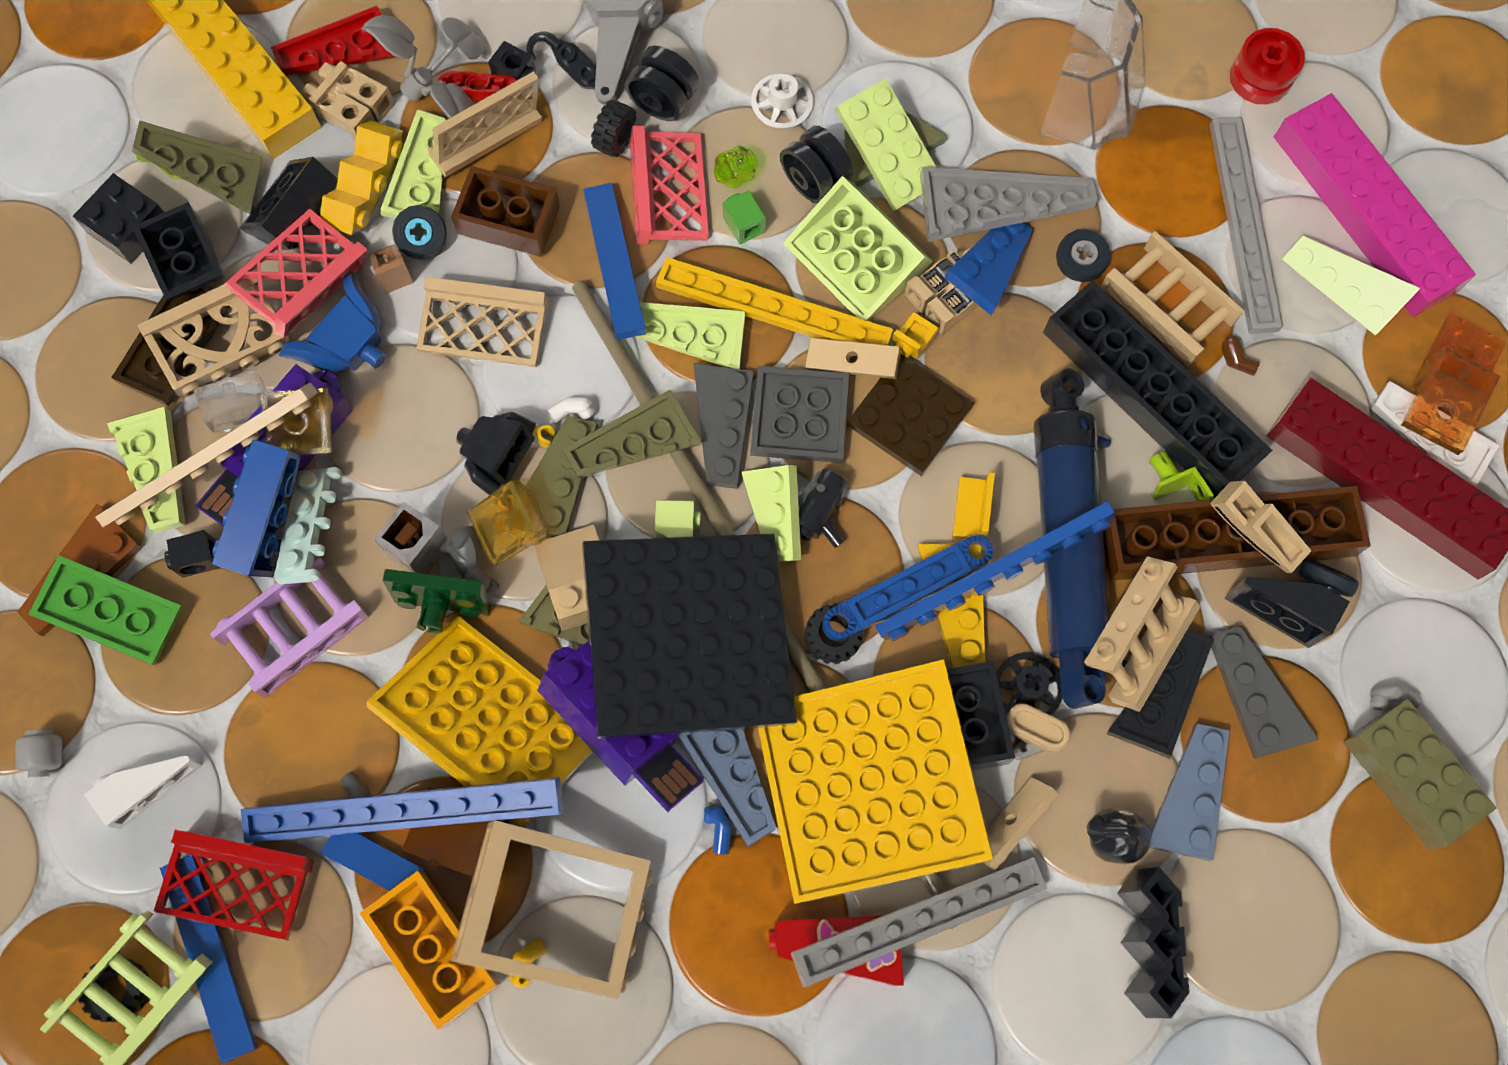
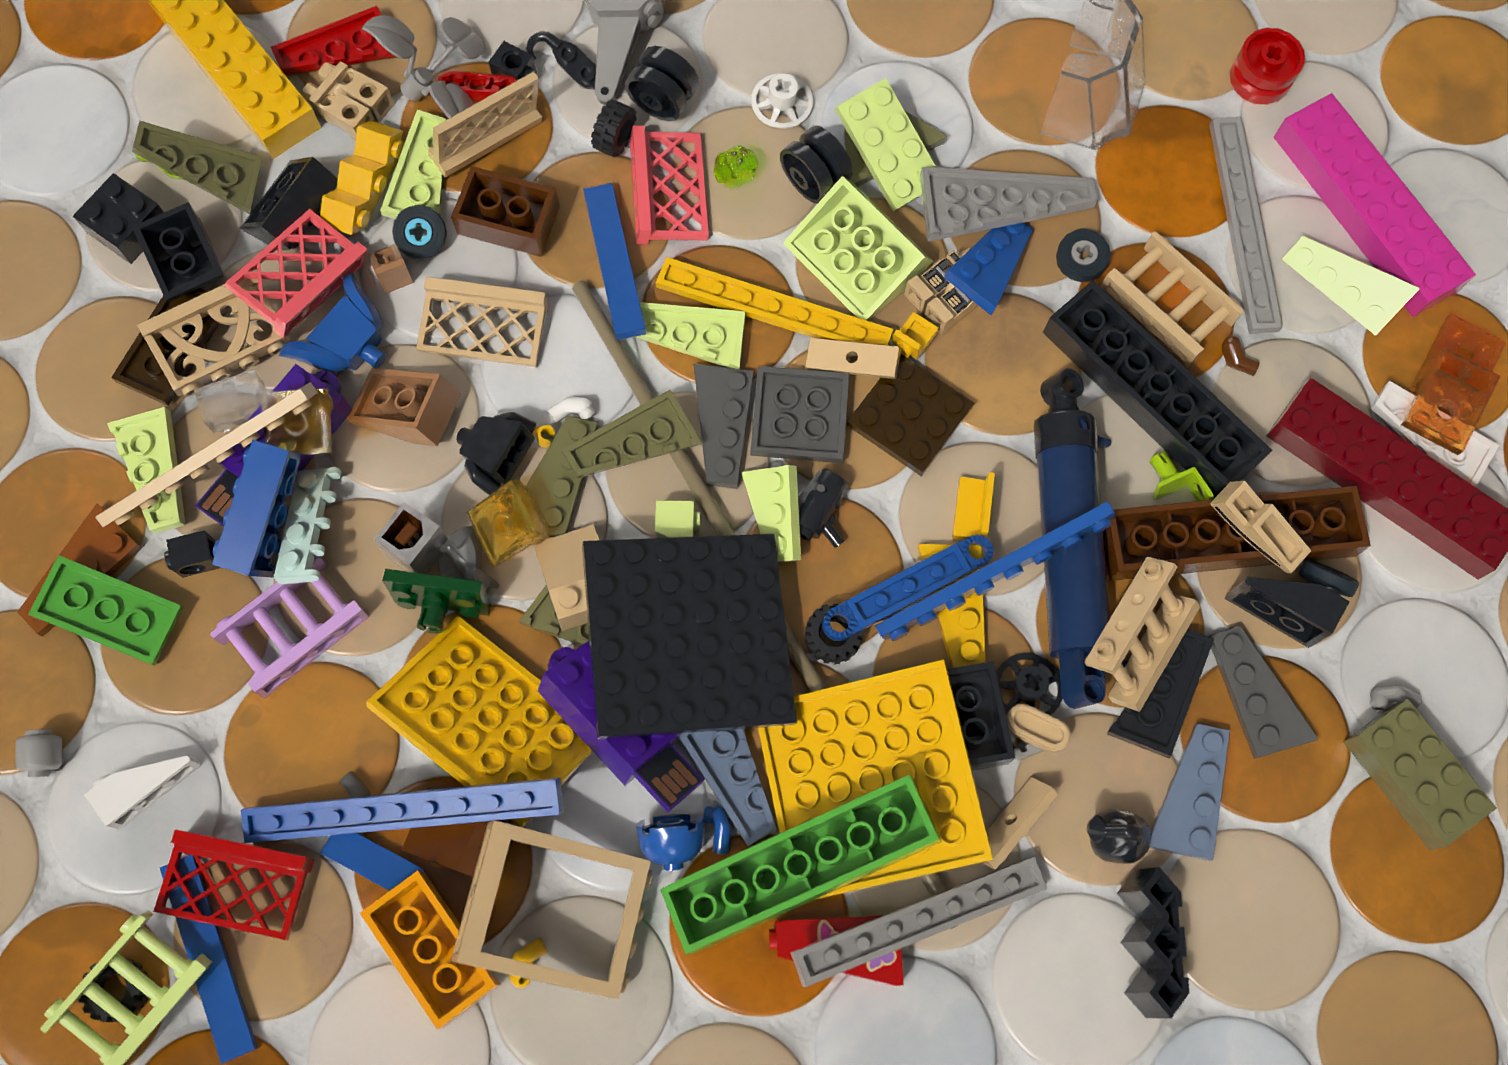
bright green brick [723,190,766,245] -> none
none -> medium nougat slope [347,368,461,447]
none -> blue cylinder [637,814,705,871]
none -> bright green brick [660,775,943,954]

